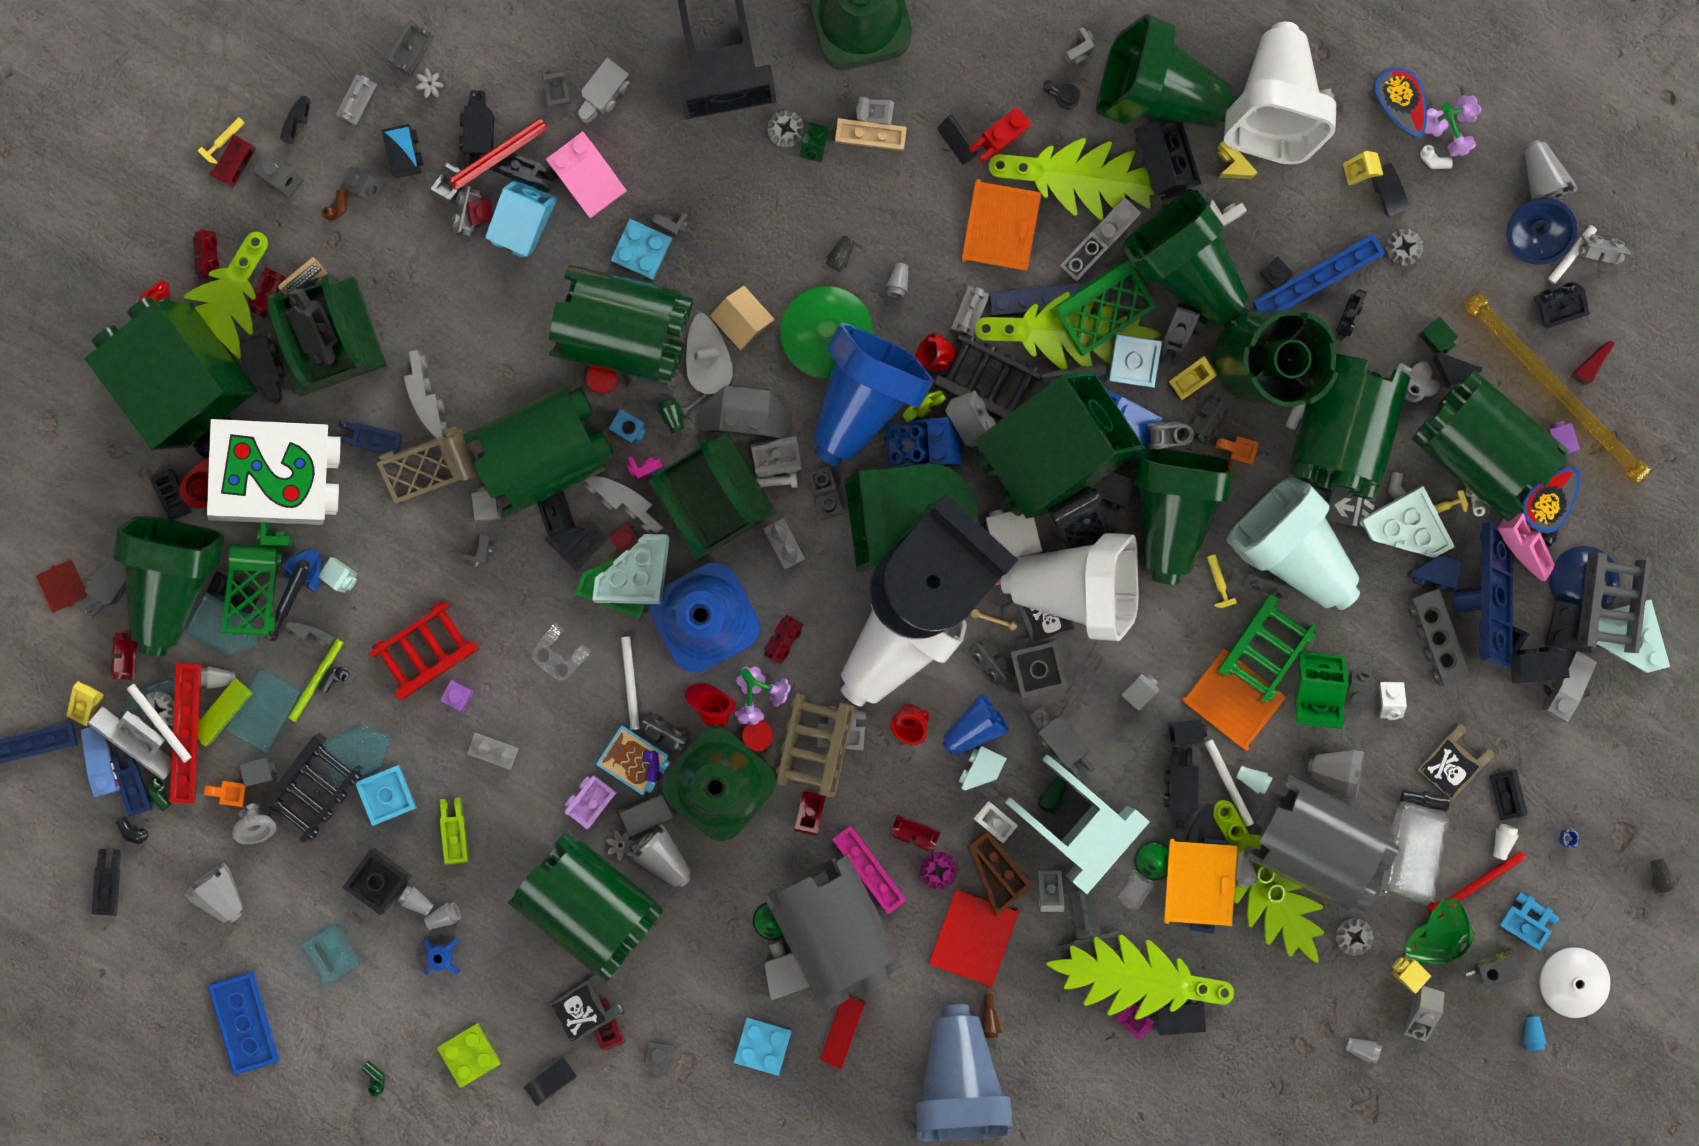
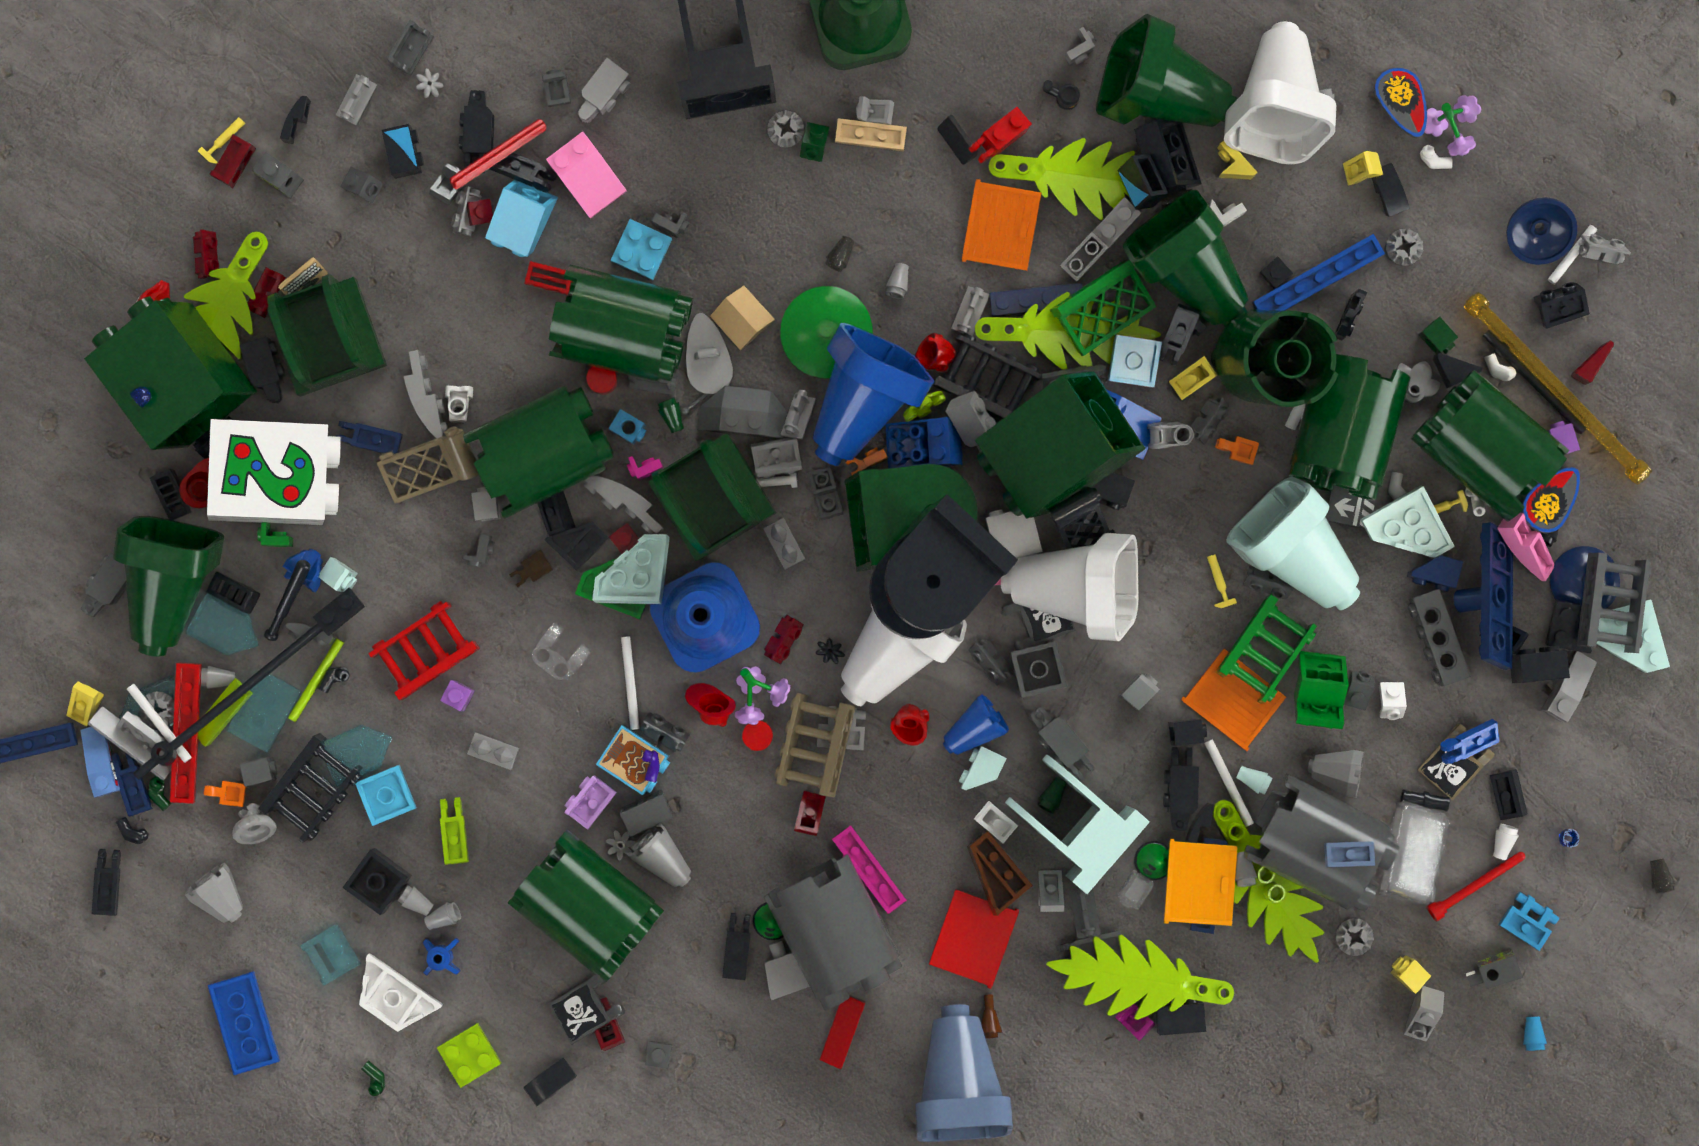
clear red piece [36,560,87,613] -> none
dark red hinge [111,632,138,680] -> none
green piece [221,544,284,636] -> none
dark grey hinge [286,289,338,364] -> none
reddish brown arm [322,190,348,221] -> none
dark green cone [662,728,776,841] -> none
medium azure plate [734,1017,792,1076] -> none
dark red hinge [890,815,941,852] -> none
magenta gear [920,852,957,889] -> none
tan hinge [971,609,1017,630] -> none
dark green cone [1134,447,1234,585] -> none
light grey cone [1345,1038,1382,1064] -> none
green piece [1405,898,1475,965] -> none
light grey cone [1524,140,1578,201] -> none
white dish [1539,947,1610,1018] -> none
none -> clear blue hinge [130,387,151,408]
none -> black bar [133,587,365,780]
none -> white wing [359,953,443,1032]
none -> white plate [445,386,473,423]
none -> dark brown plate [509,550,553,588]
none -> red tile [524,261,573,295]
none -> black hinge [722,913,751,980]
none -> light grey hinge [781,390,816,440]
none -> black plant [815,638,845,664]
none -> orange plate [846,448,888,475]
none -> black brick [1117,153,1168,210]
none -> sand blue plate [1324,841,1375,868]
none -> blue hinge [1440,719,1499,764]
none -> black bar [1483,330,1587,434]
none -> white arm [1484,353,1516,381]

